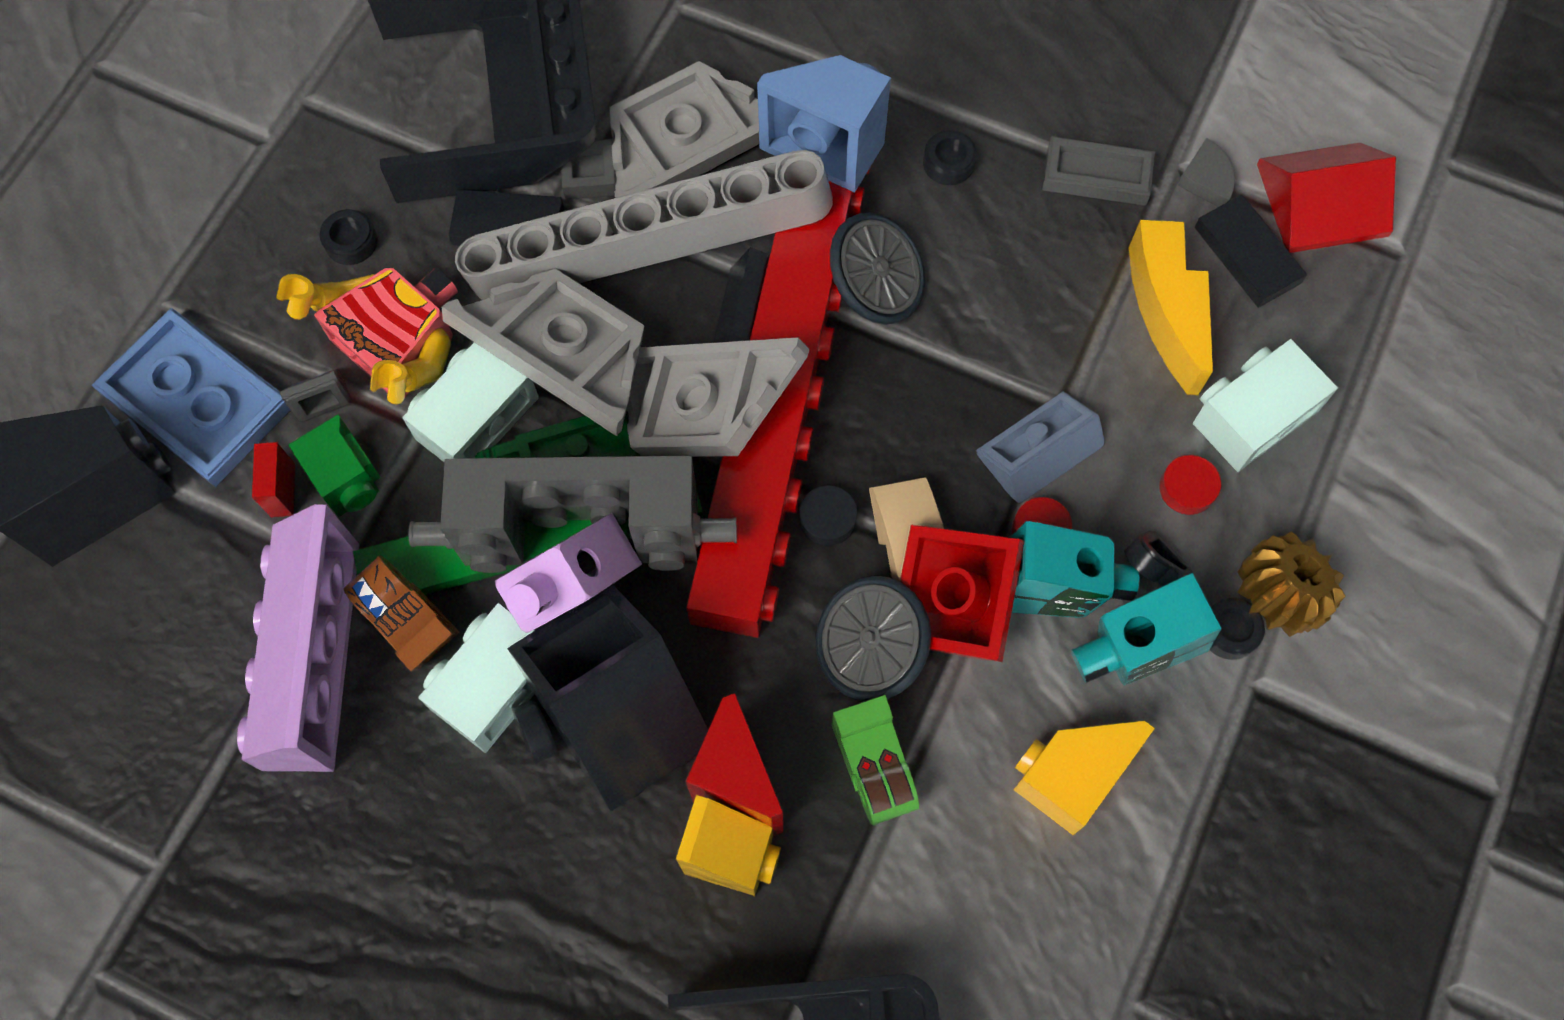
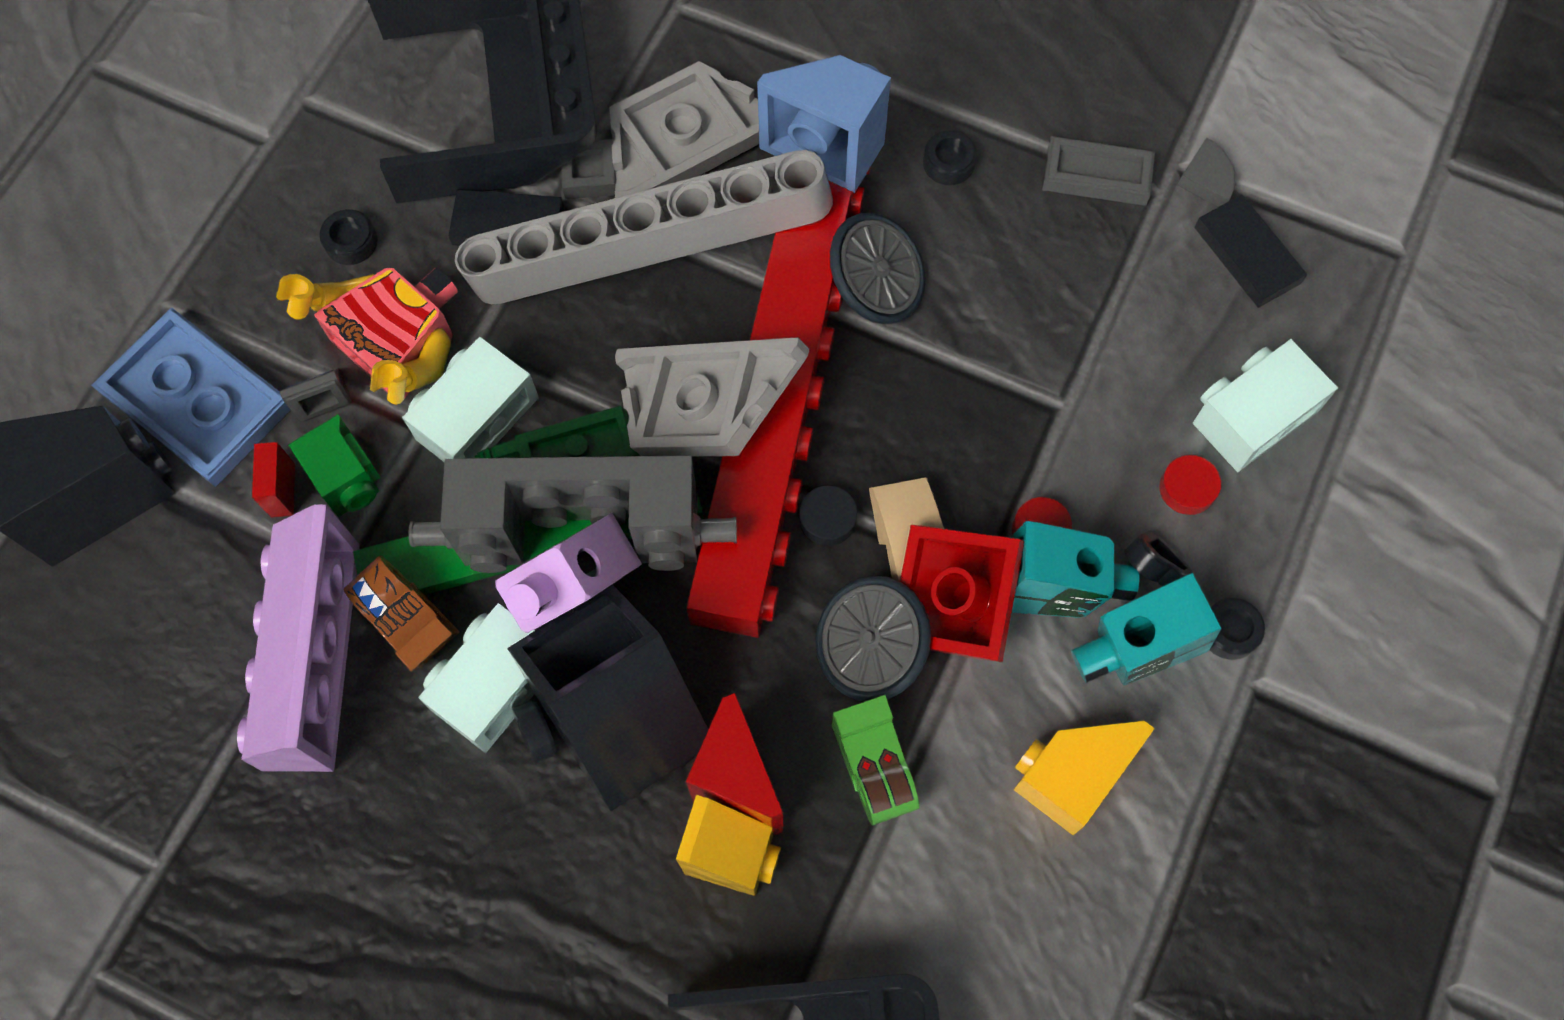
light grey wing [442,268,644,436] -> none
black tile [713,247,769,343] -> none
sand blue slope [976,391,1104,503] -> none
yellow slope [1129,220,1213,395] -> none
pearl gold gear [1237,531,1346,637] -> none
red slope [1257,142,1396,253] -> none

